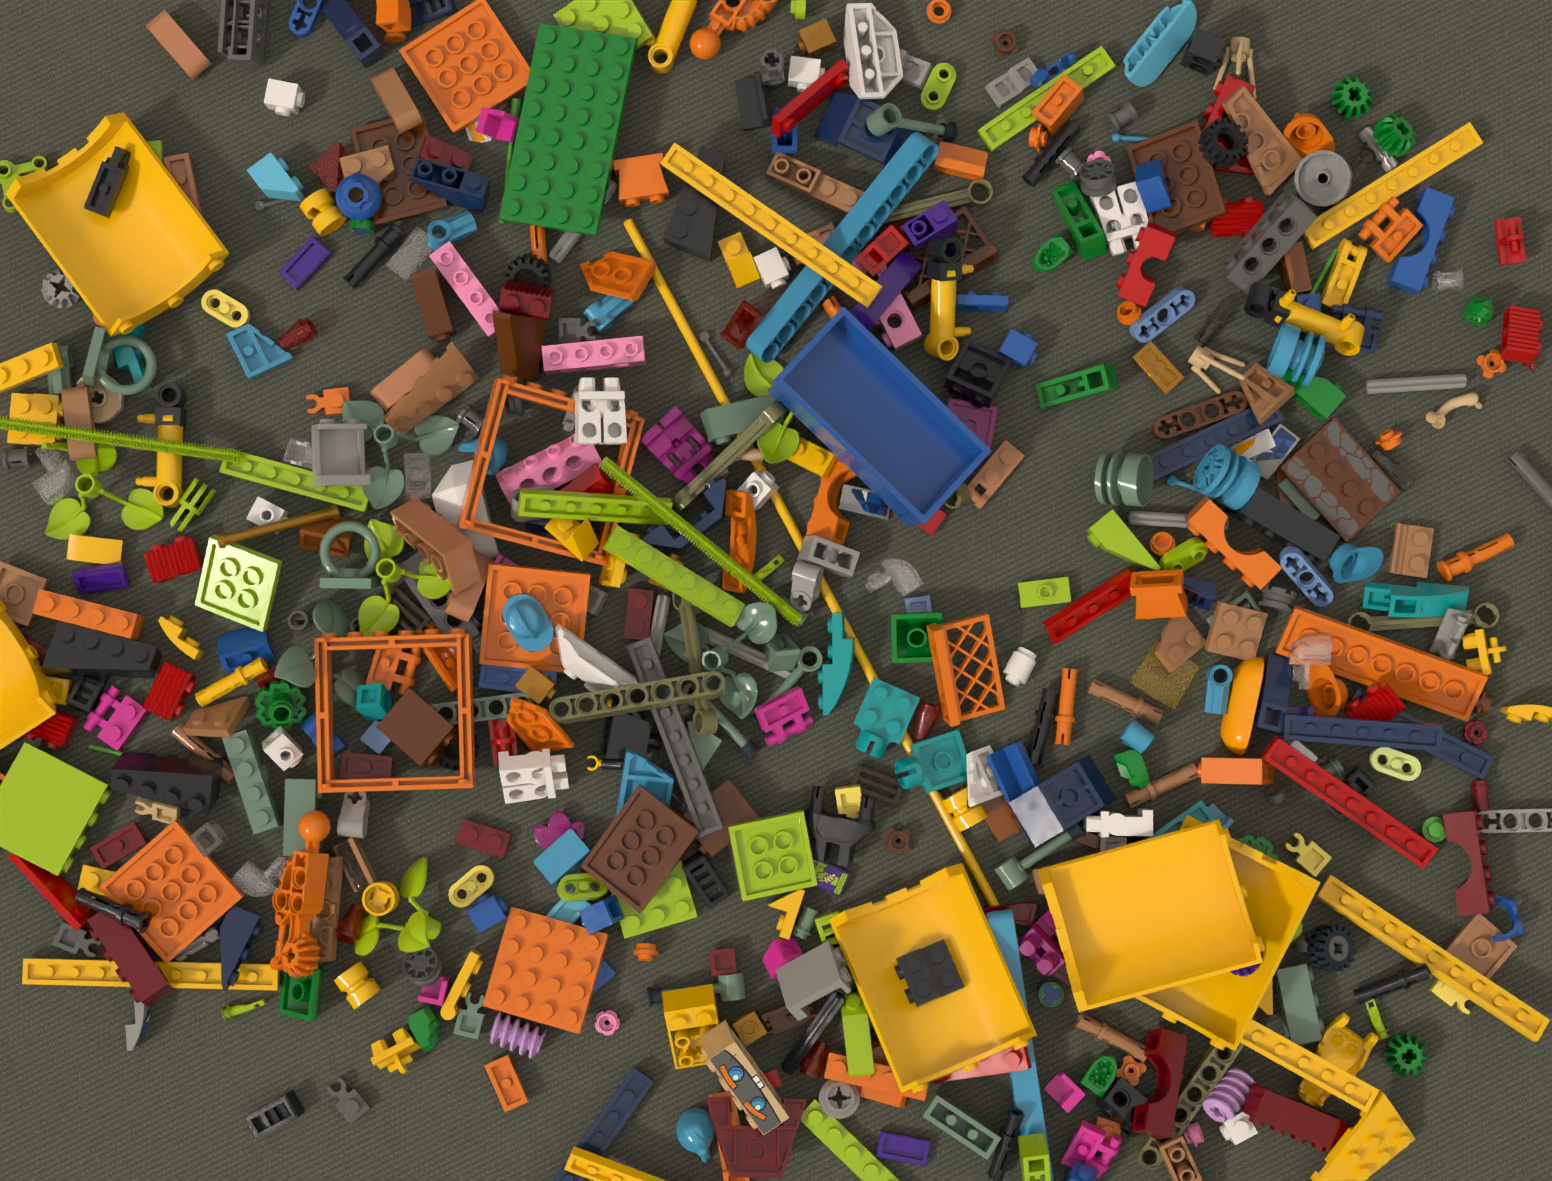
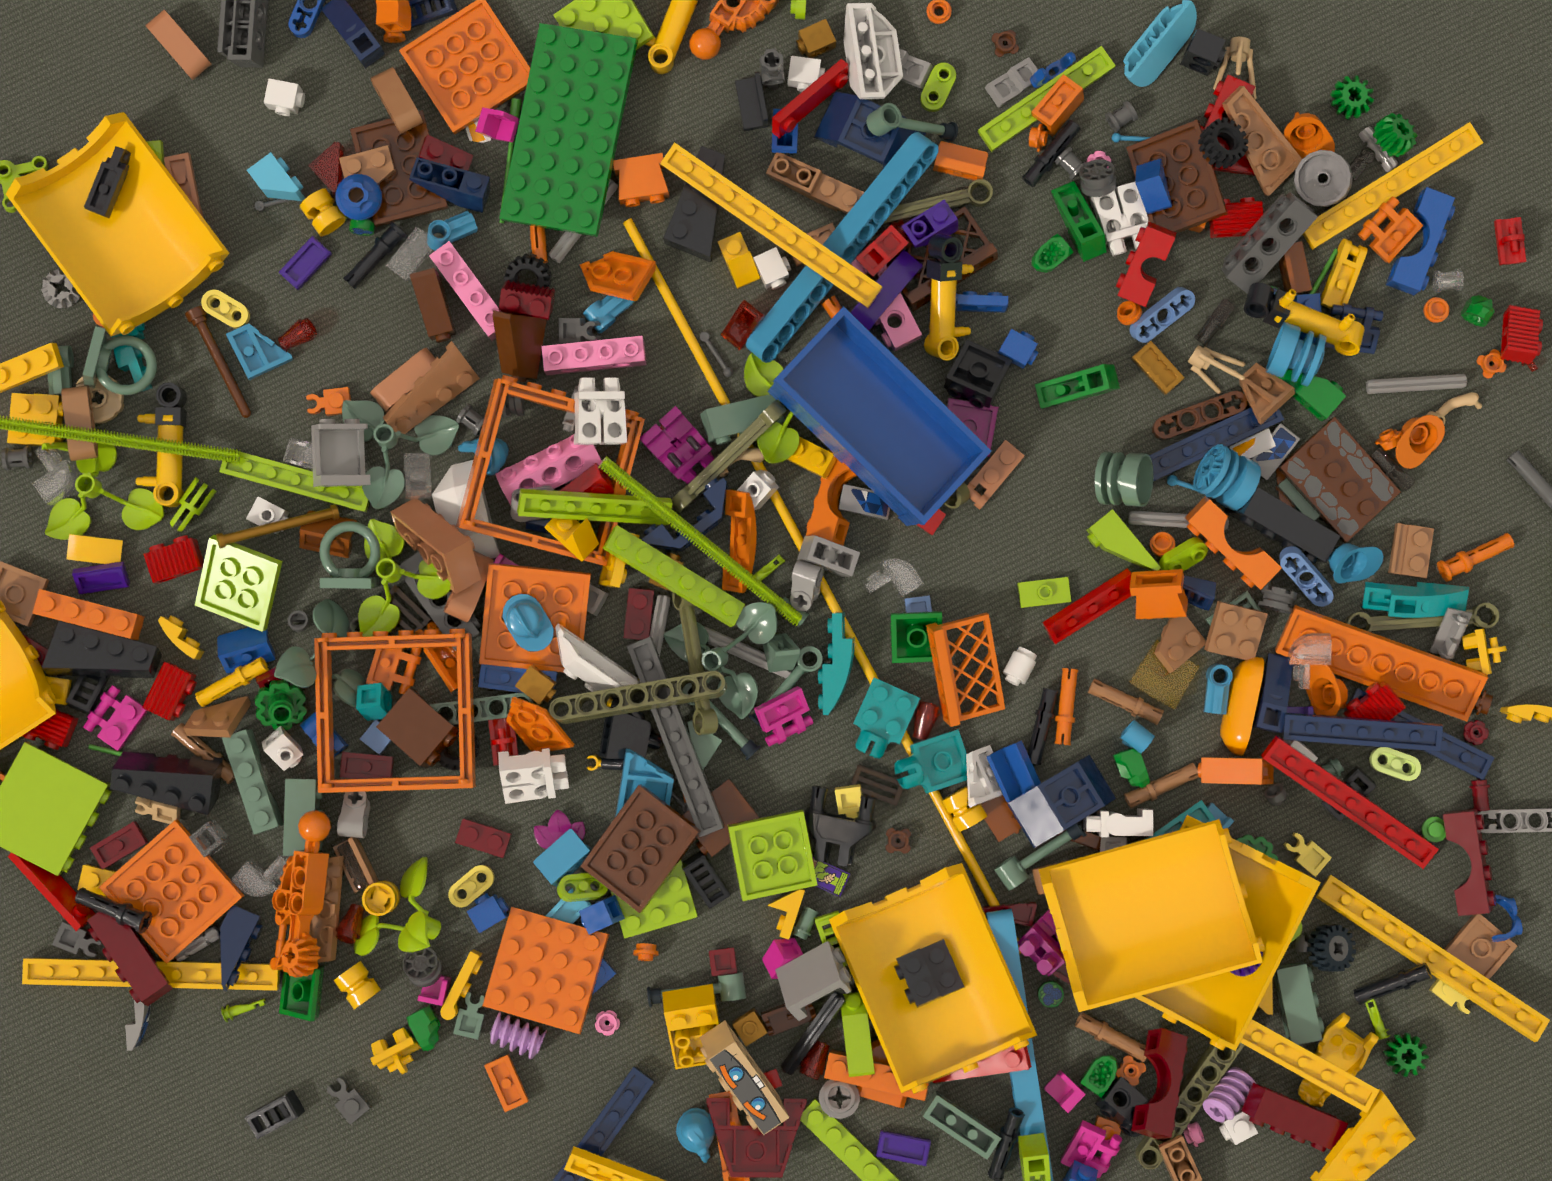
none -> reddish brown piece [185,305,251,418]
none -> orange piece [1396,415,1445,469]
none -> orange plate [1423,297,1449,323]

